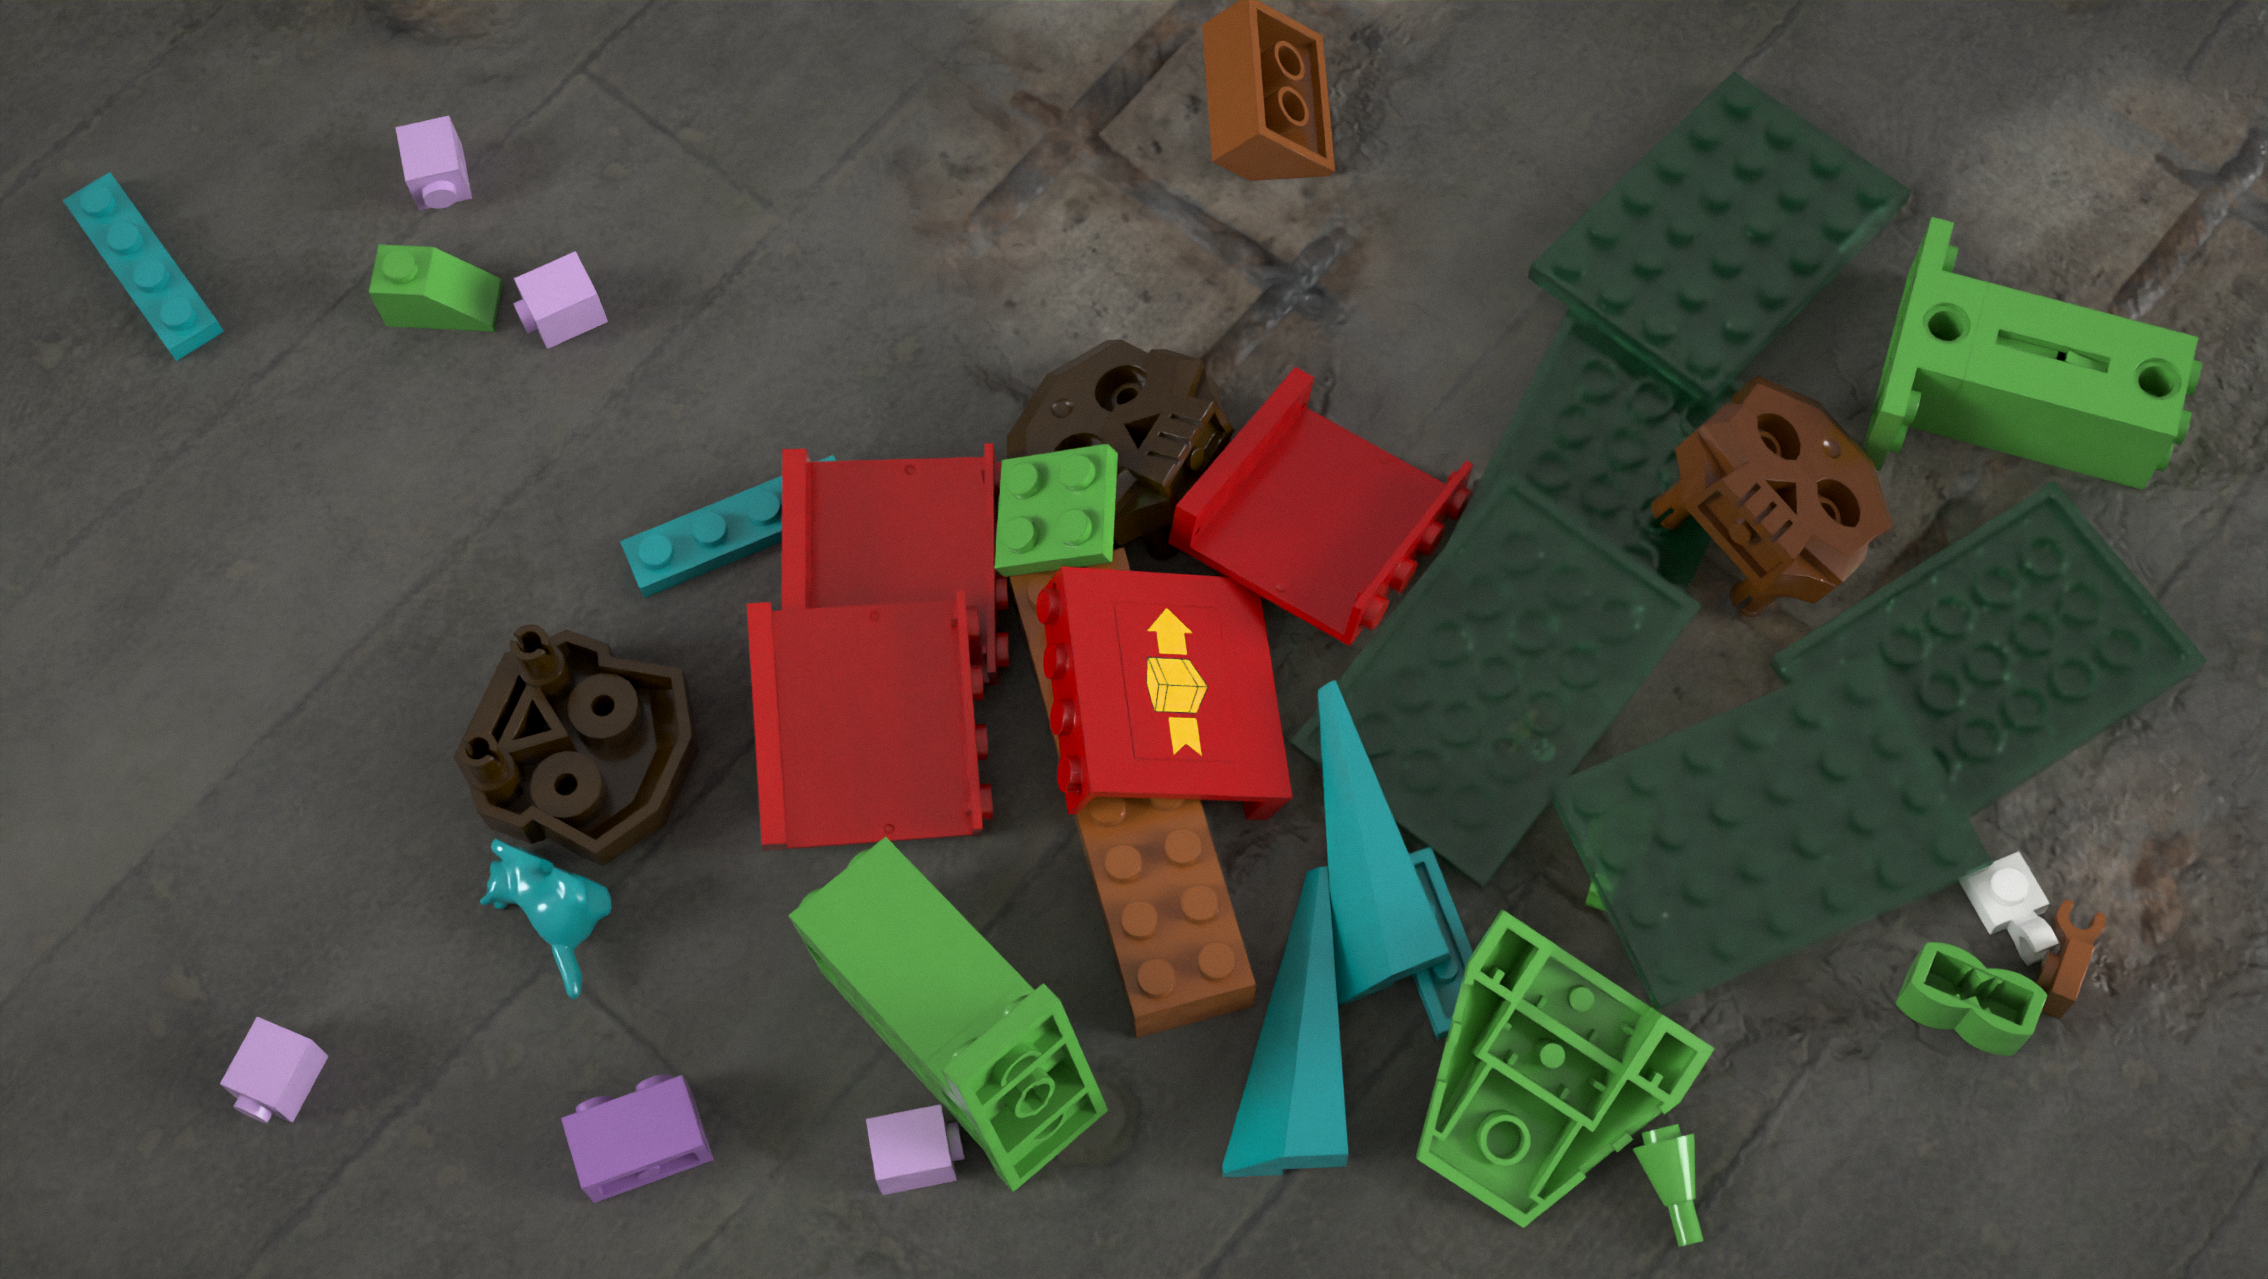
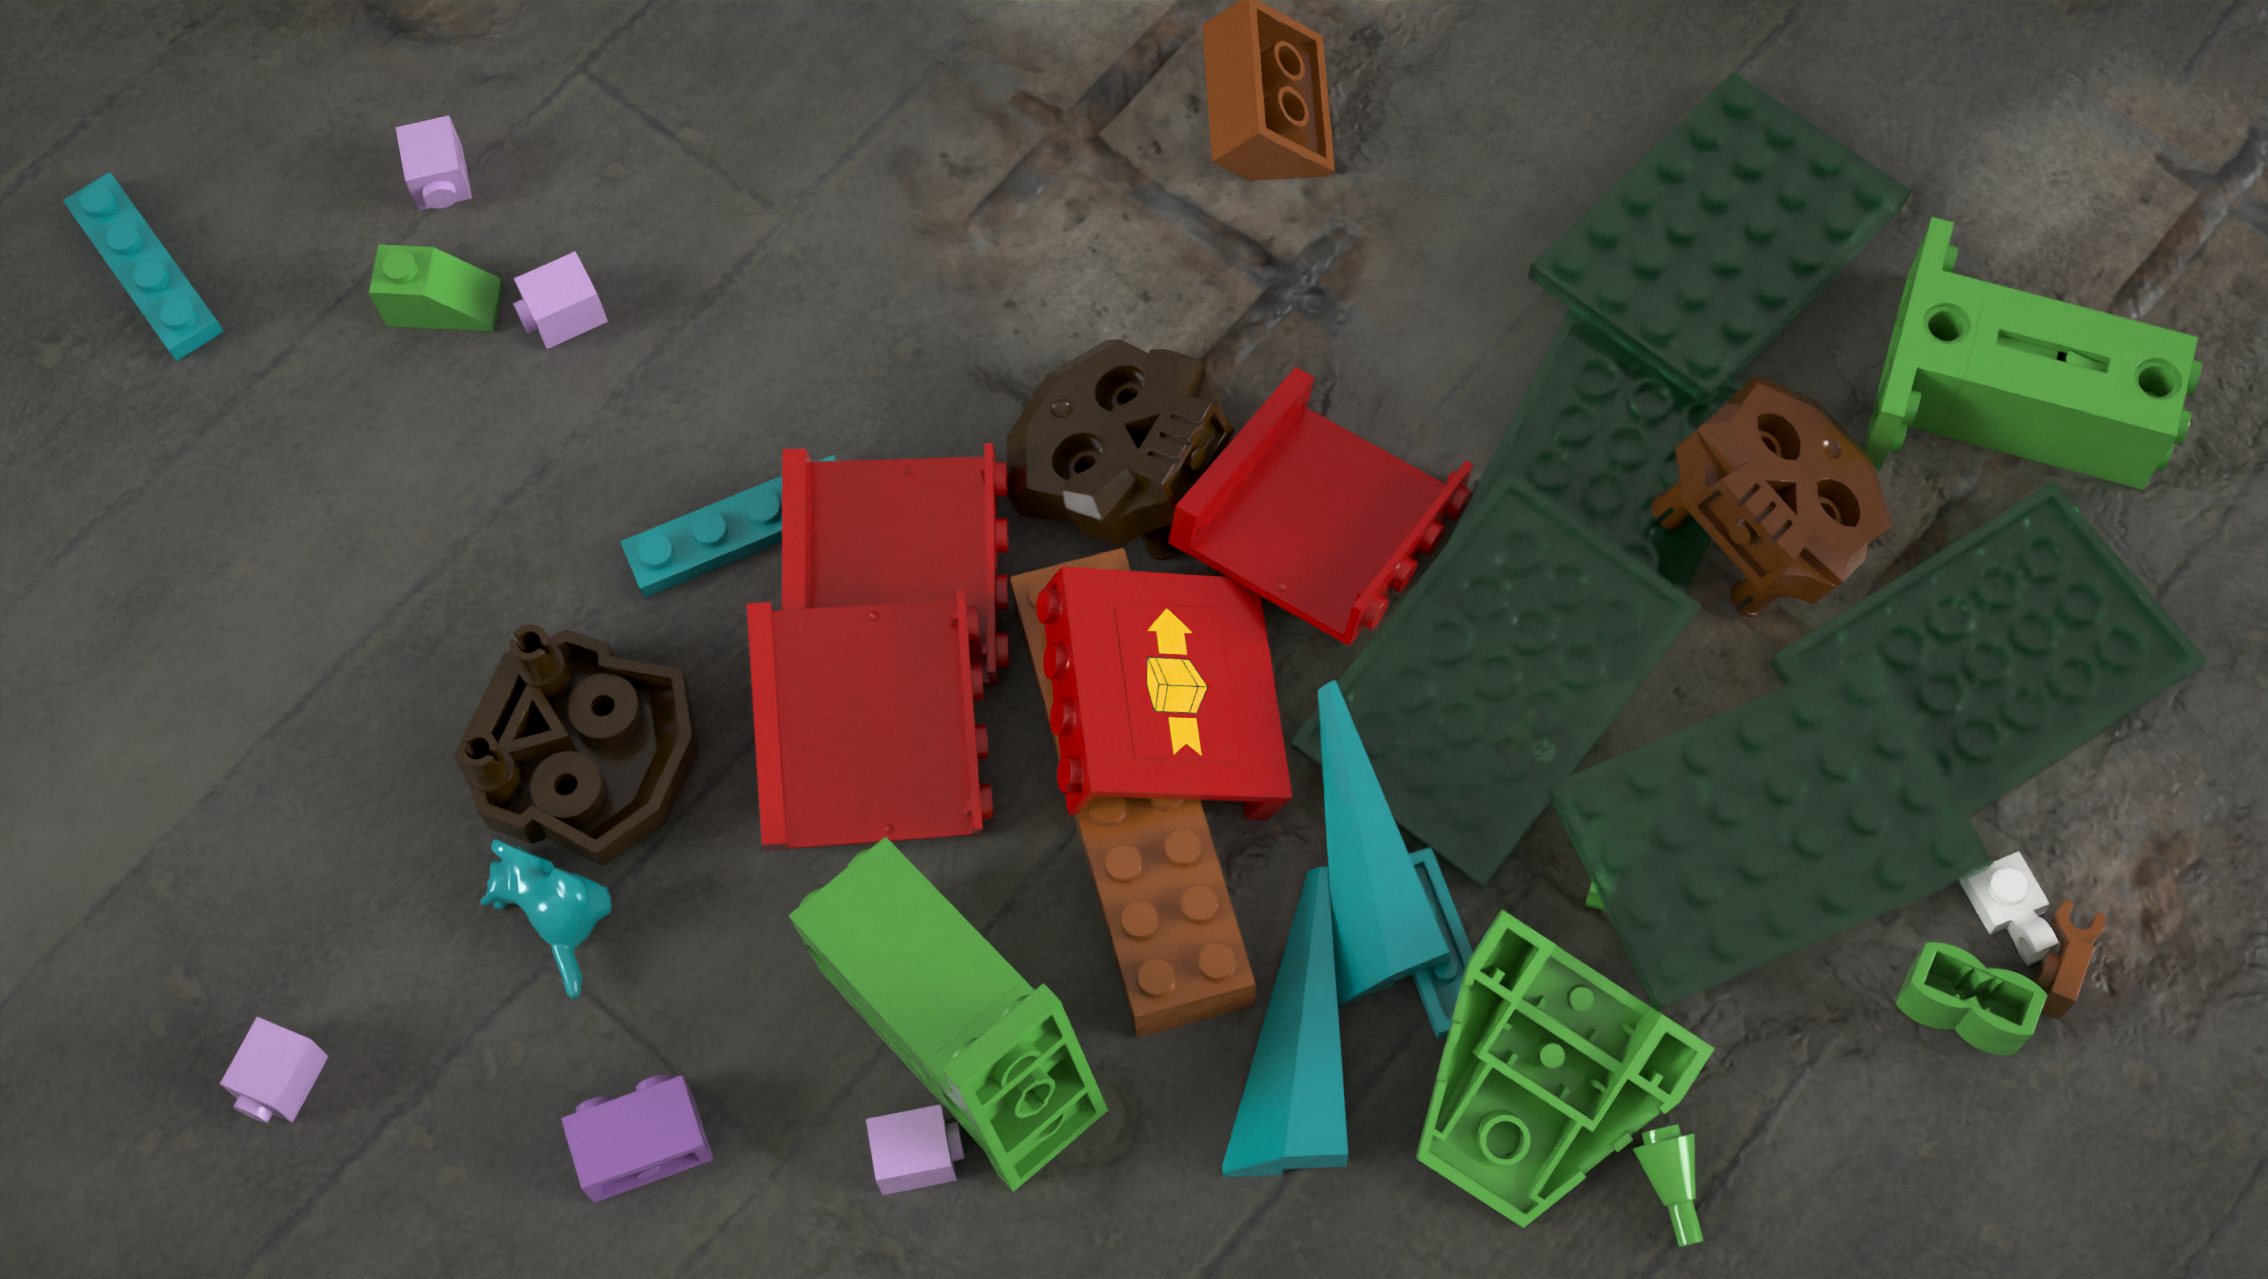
bright green plate [994,444,1118,577] -> none

